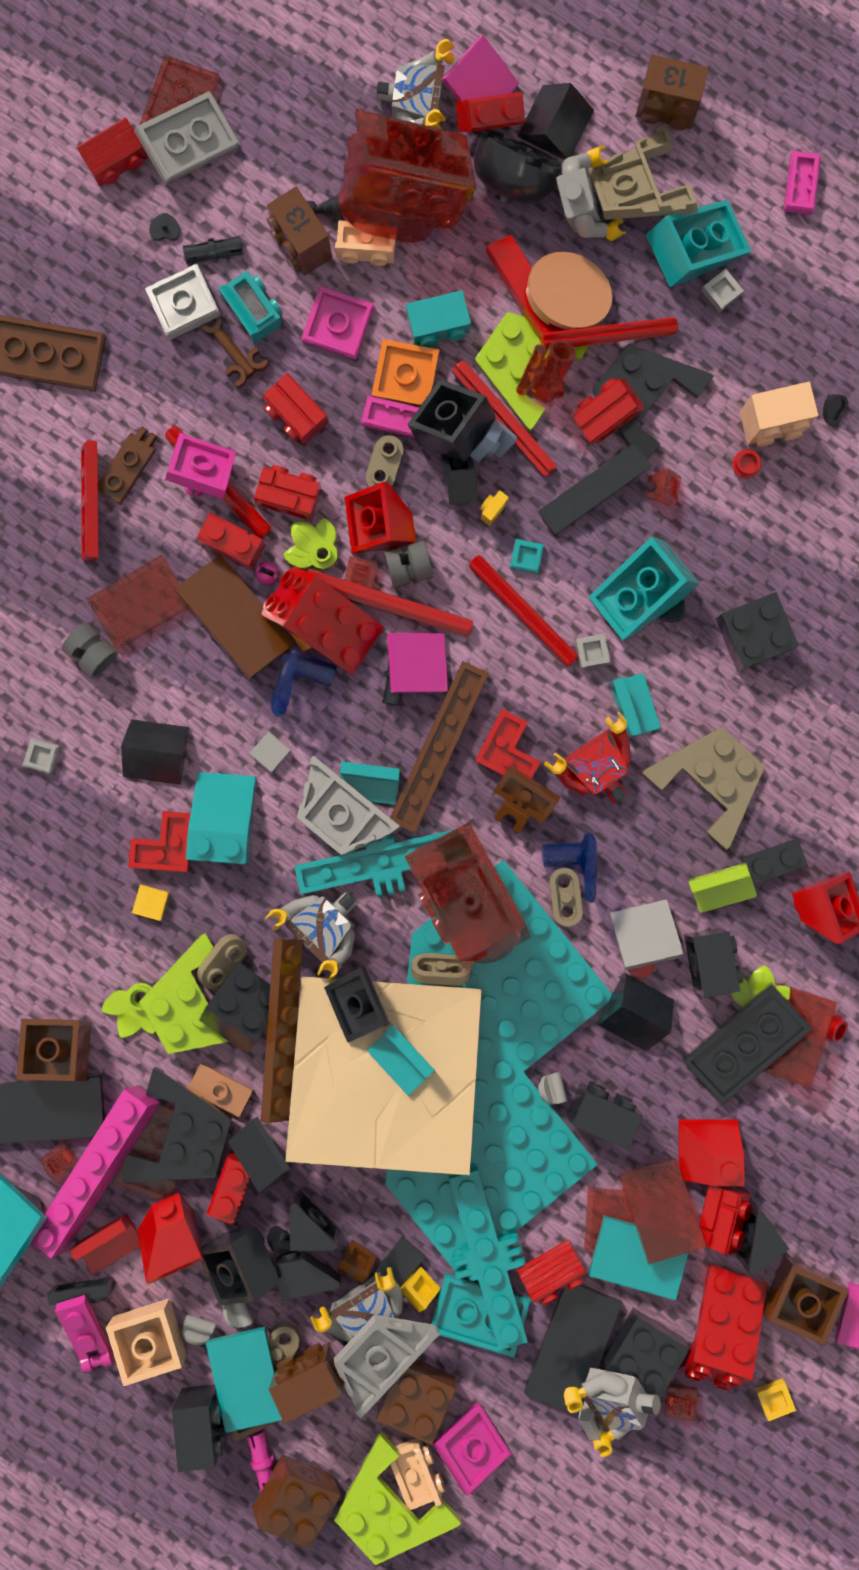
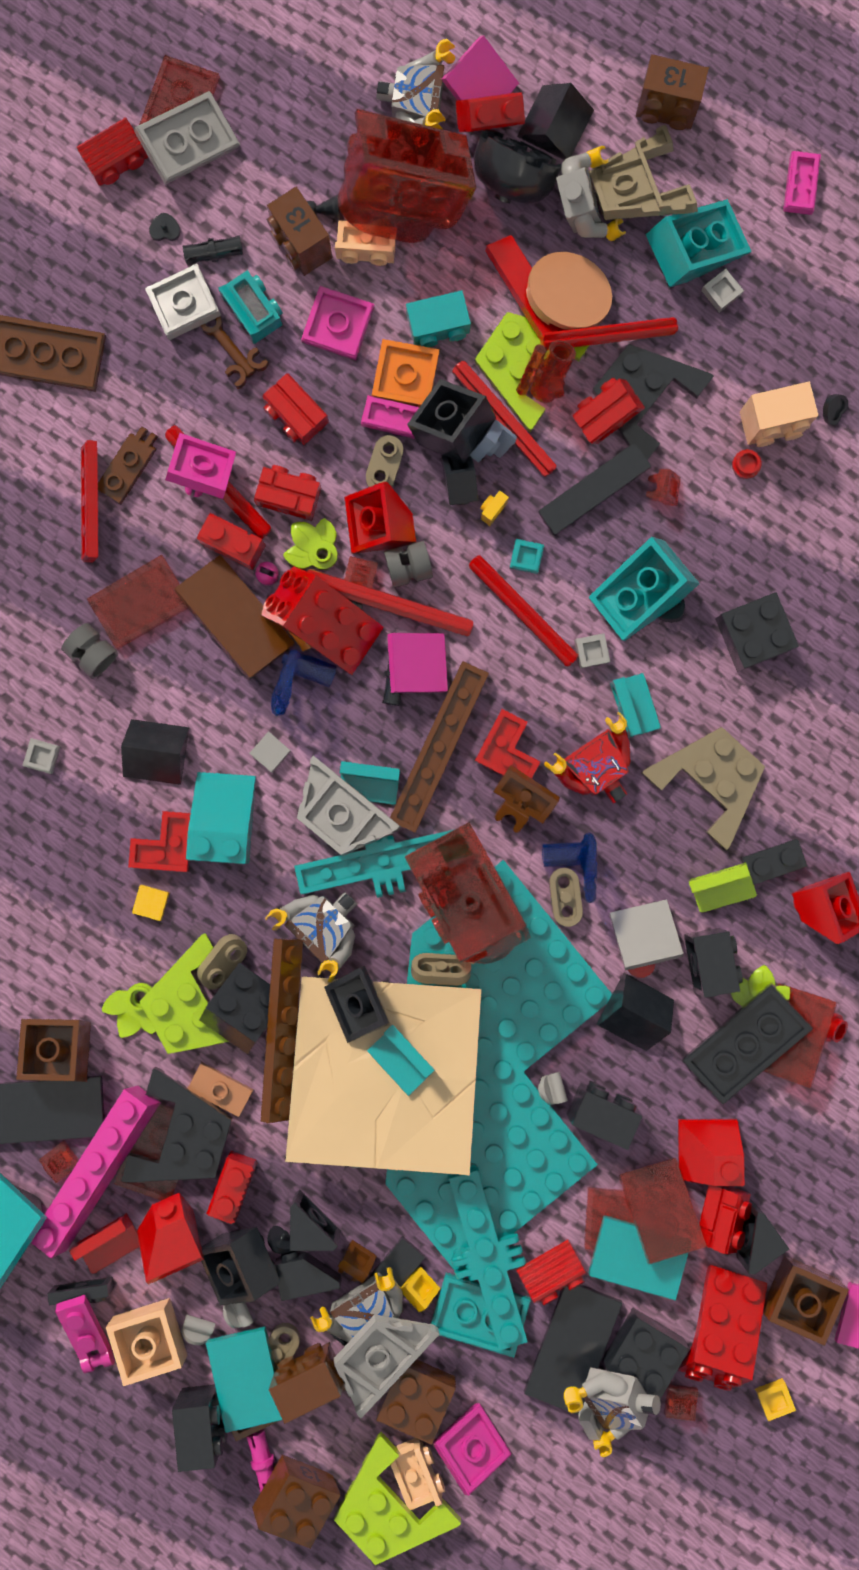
black slope [228,1116,291,1193] -> none

